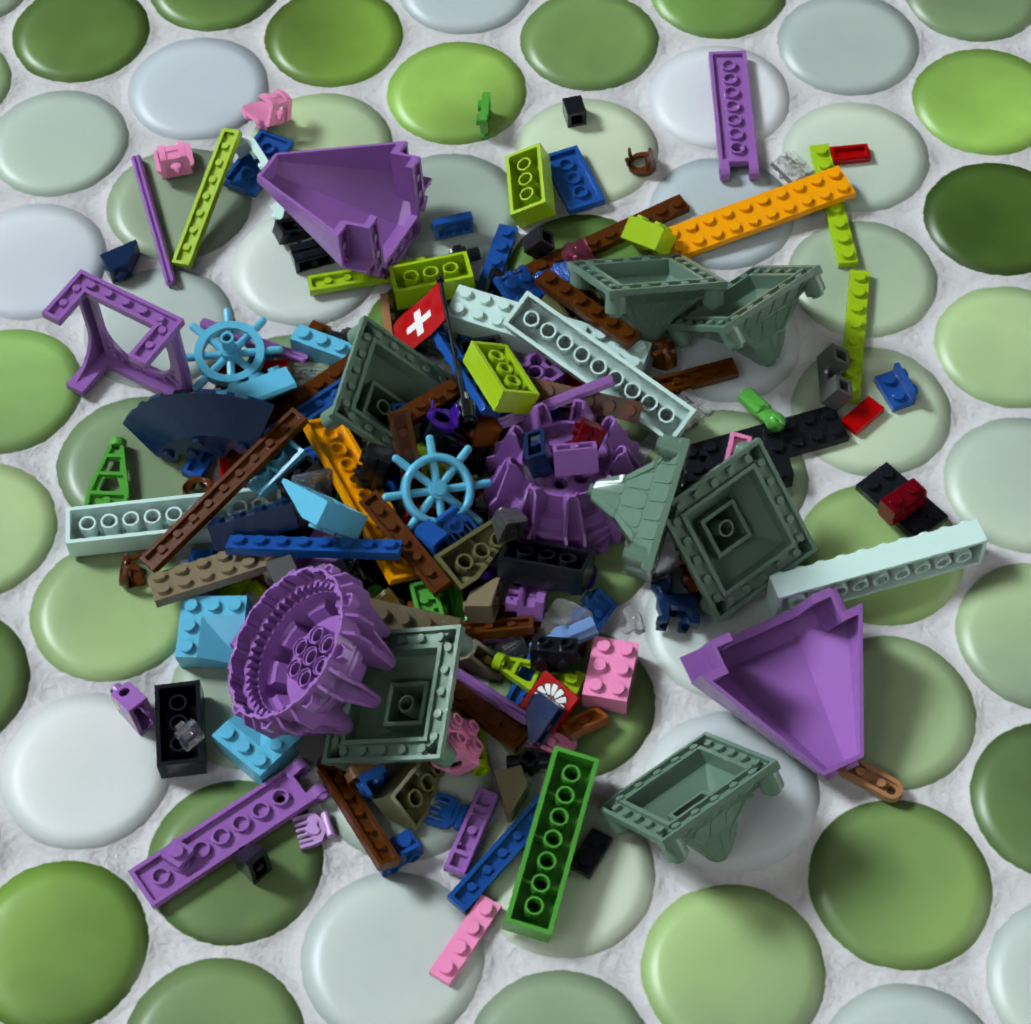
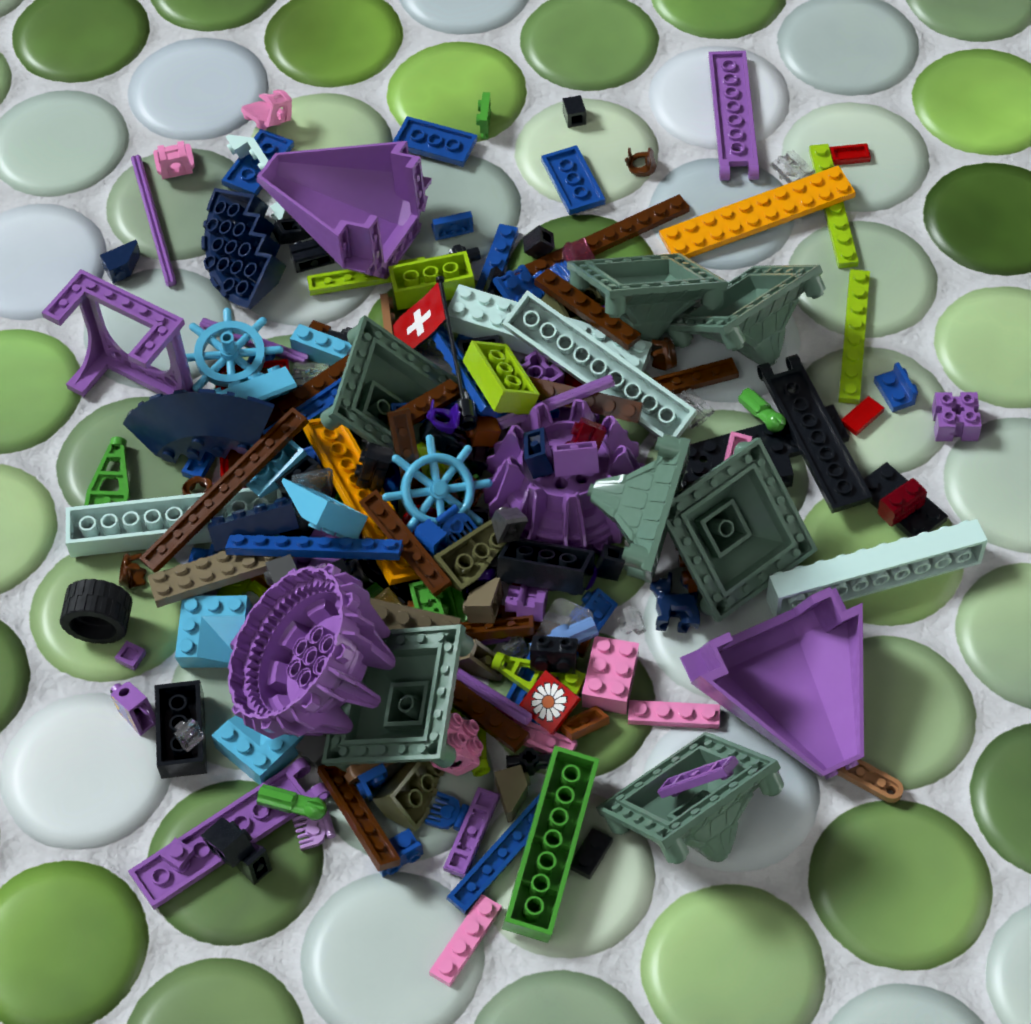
lime plate [171,128,242,269] -> none
lime brick [505,143,556,228] -> none
dark blue slope [525,691,567,747] -> none
lime brick [621,214,677,255] -> none
dark grey arch [816,343,853,411] -> none
none -> black tyre [59,579,133,644]
none -> medium lavender plate [115,641,147,671]
none -> black brick [200,817,255,868]
none -> dark blue brick [201,188,286,310]
none -> bright green piece [256,784,327,820]
none -> blue plate [393,116,477,167]
none -> black brick [596,543,625,581]
none -> bright pink plate [628,700,720,729]
none -> medium lavender plate [657,756,739,798]
none -> black hinge [757,354,873,514]
none -> medium lavender brick [932,392,982,441]

